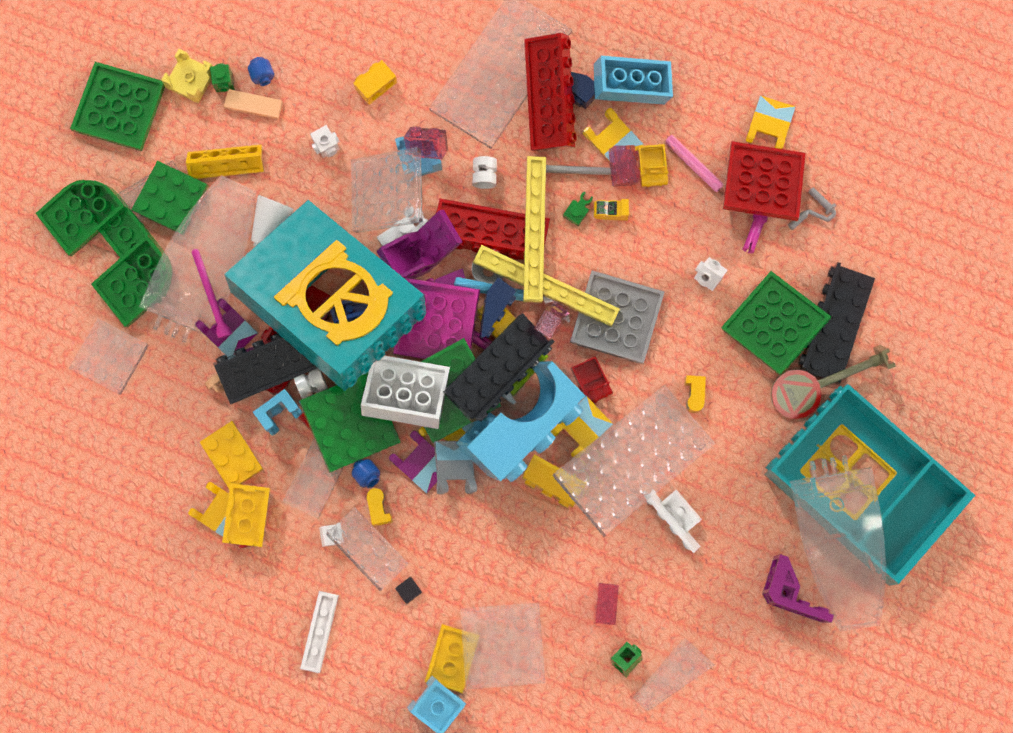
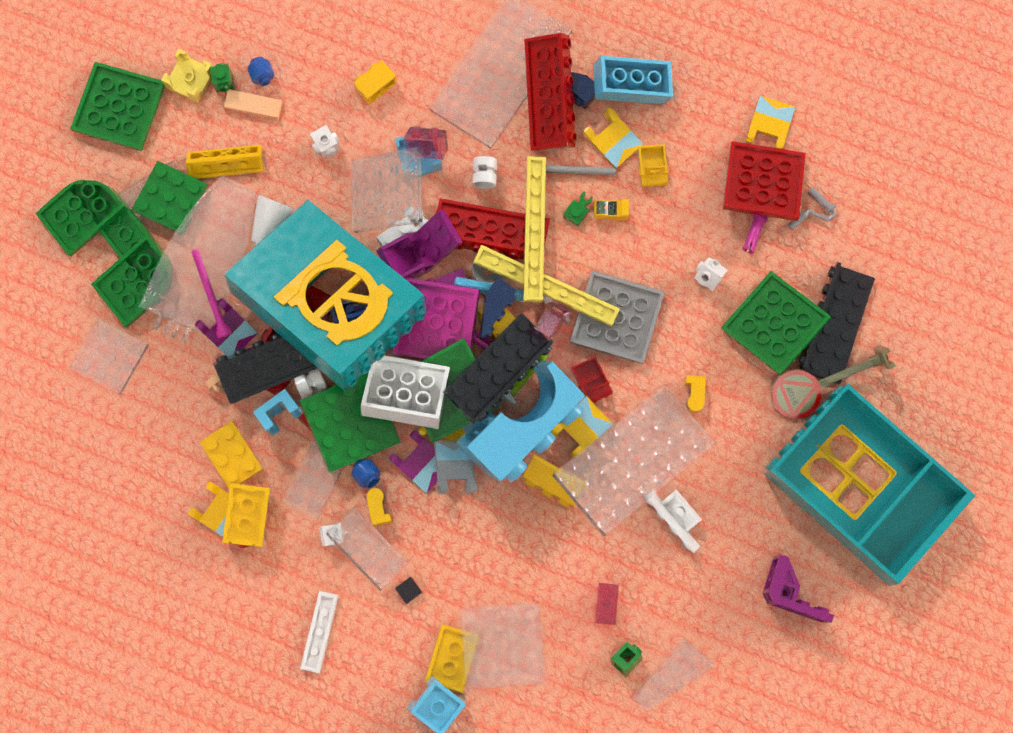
clear pink brick [609,145,640,187] -> none
bright pink axle [665,135,723,192] -> none
clear windscreen [790,455,886,632] -> none

